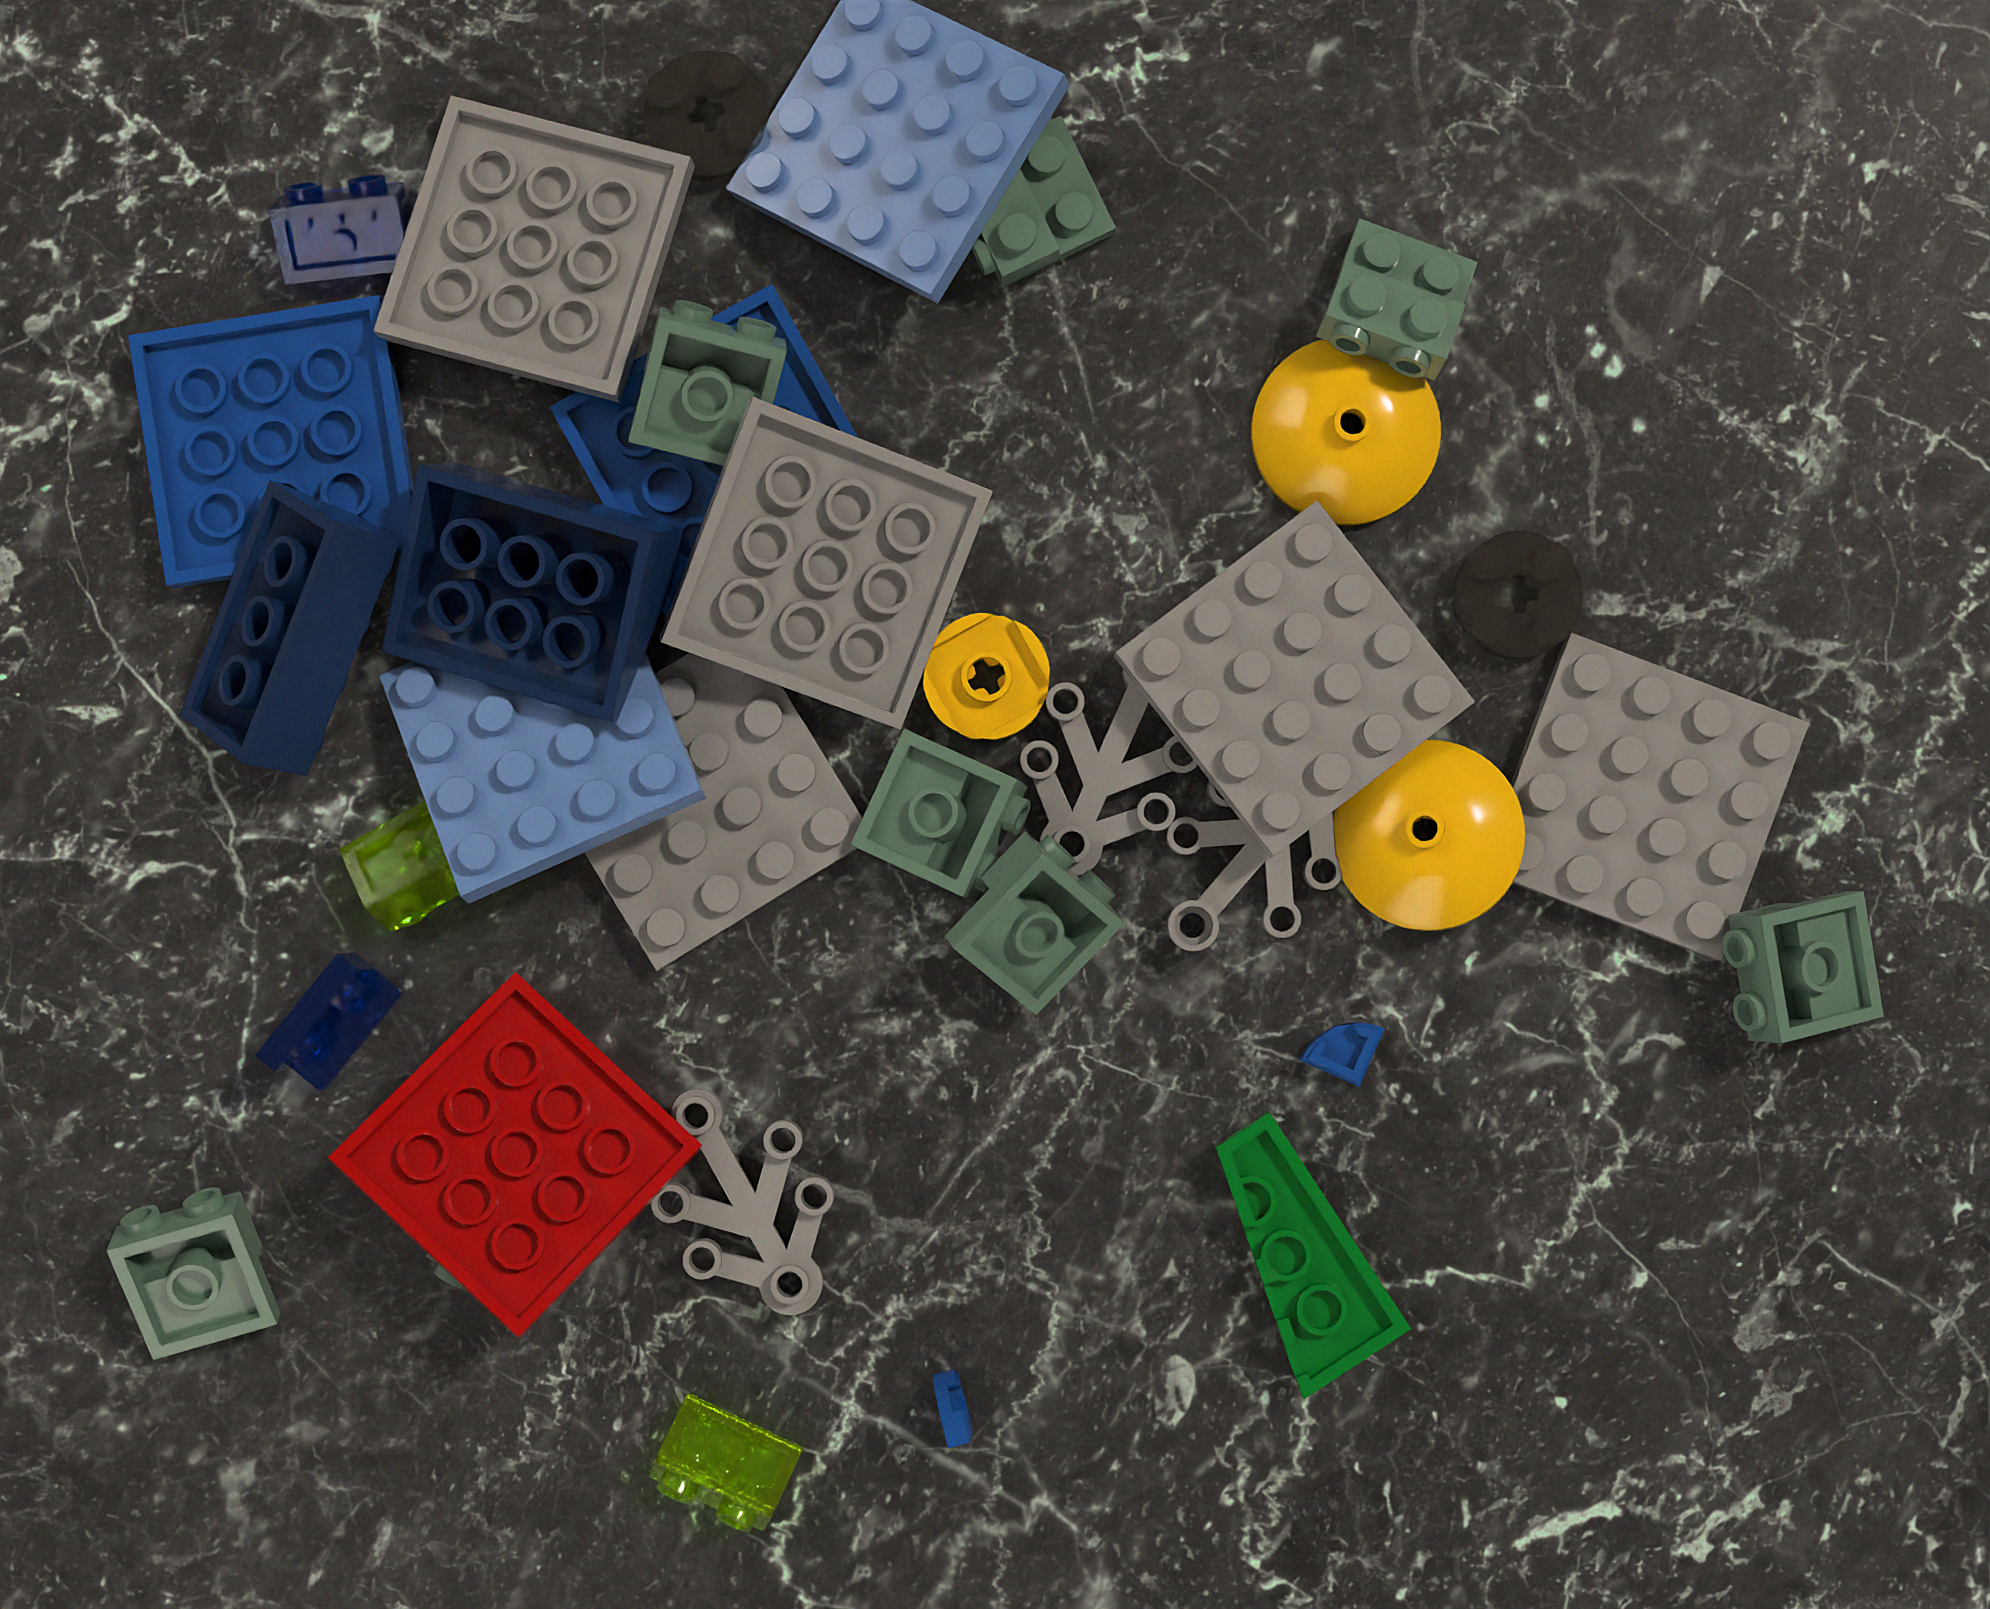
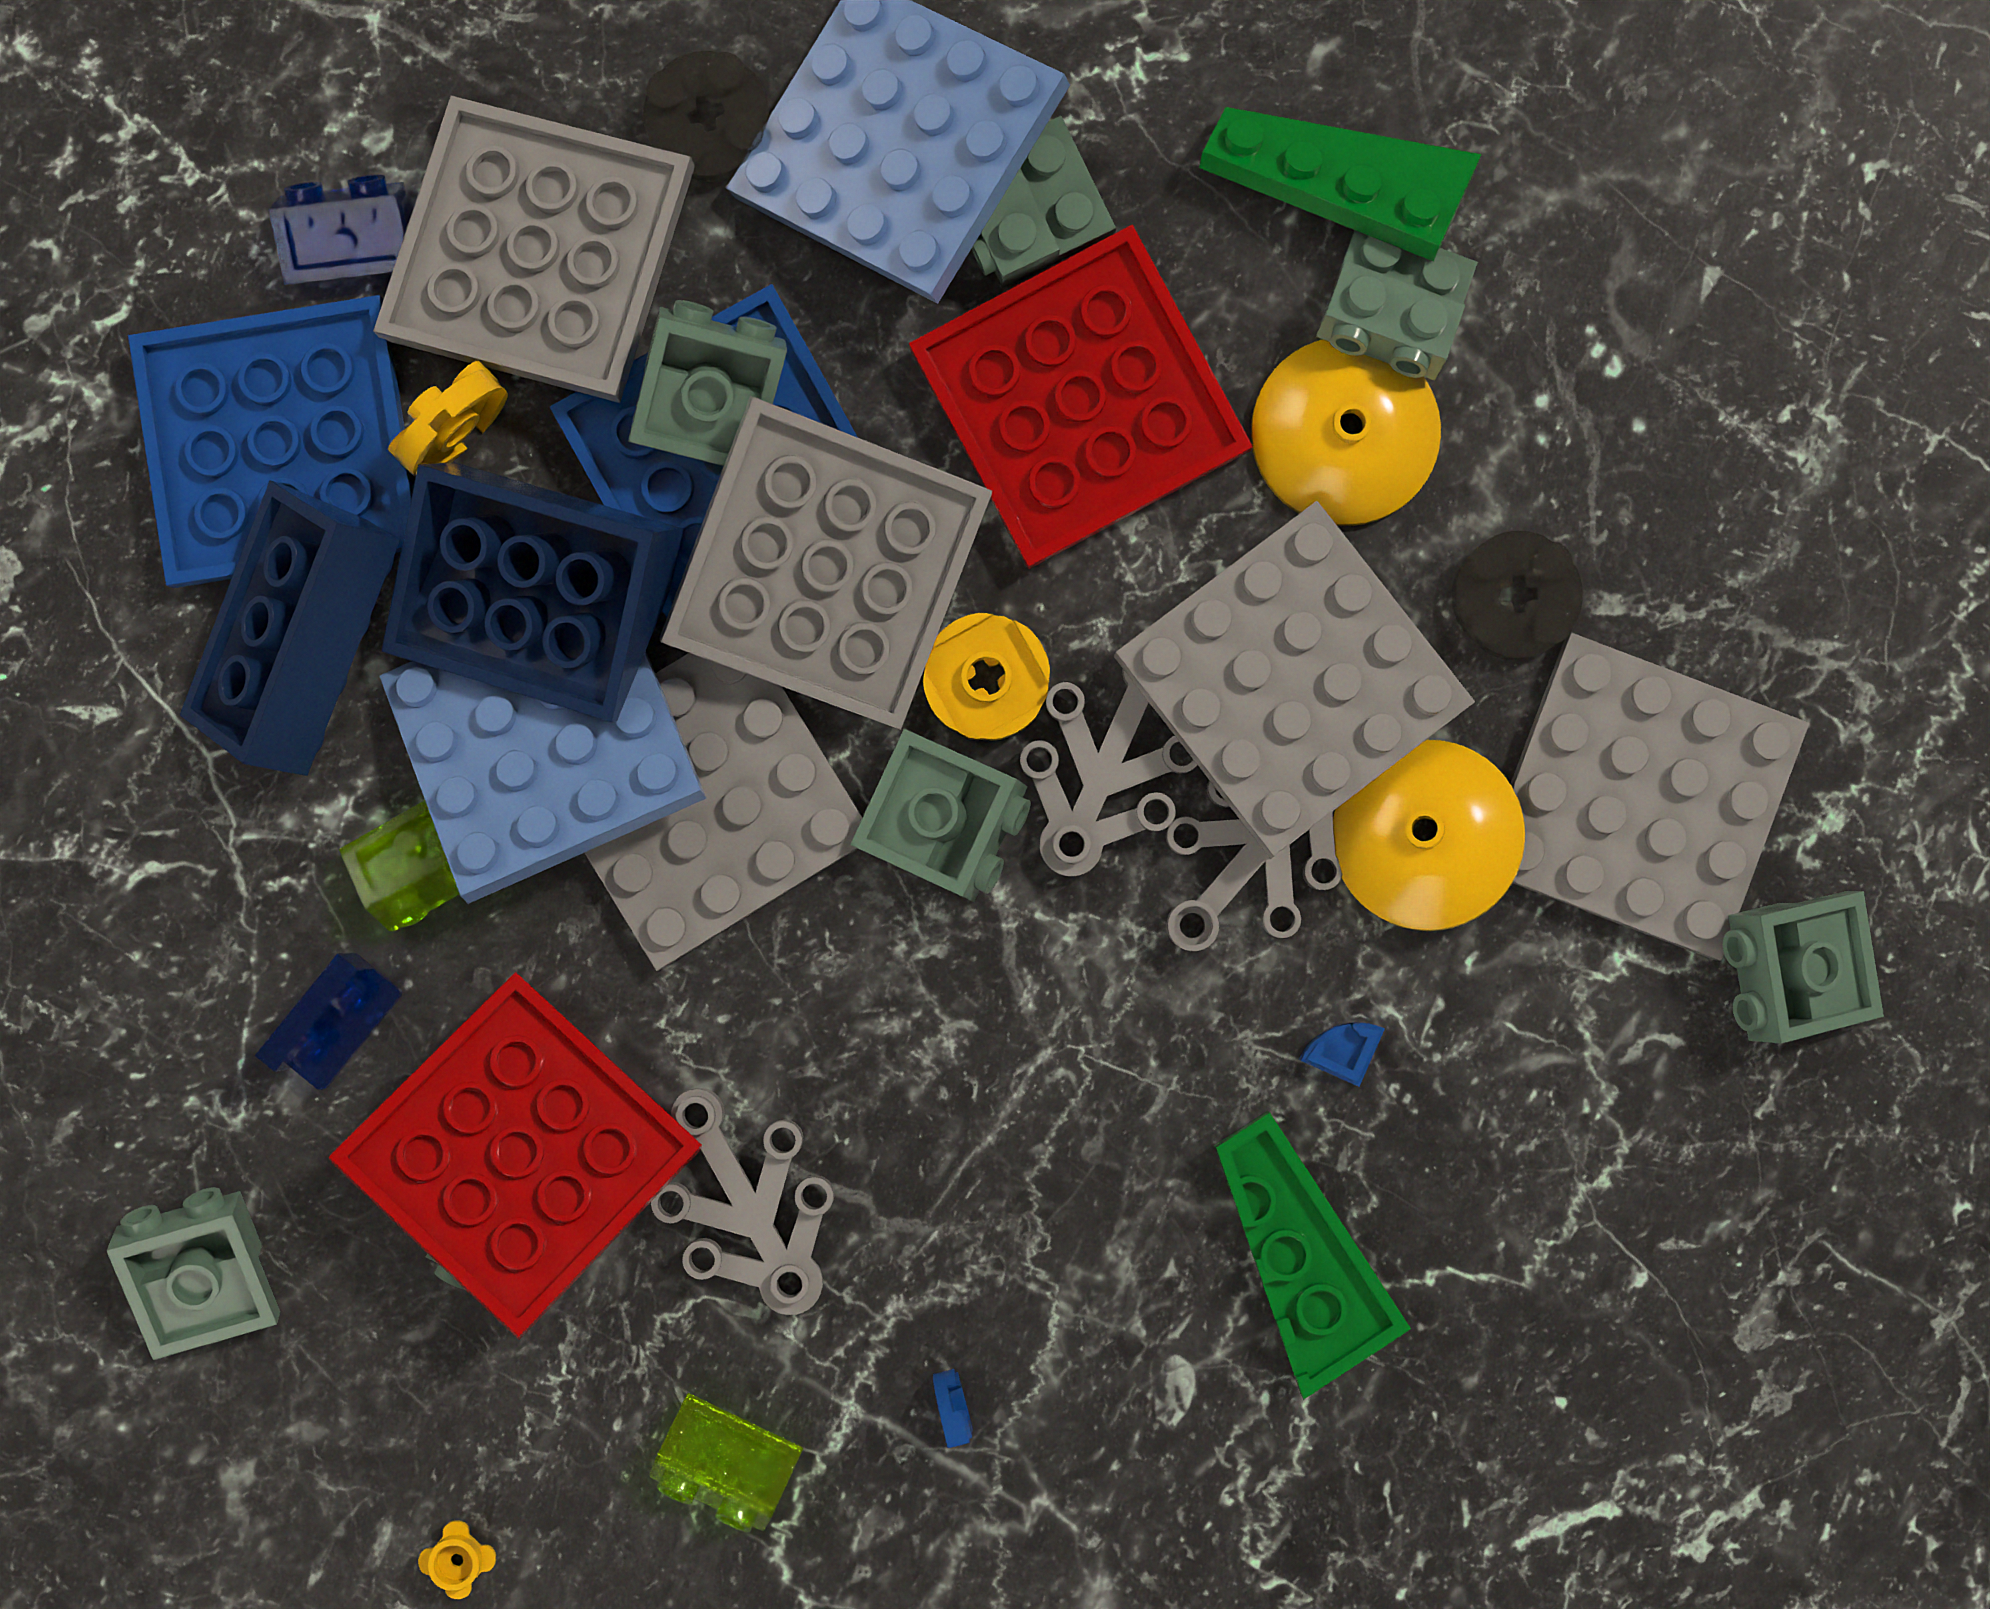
sand green plate [945,831,1124,1015] -> none
none -> yellow plate [388,361,508,476]
none -> yellow plate [418,1520,496,1599]
none -> red plate [909,224,1253,570]
none -> green wing [1199,107,1481,262]

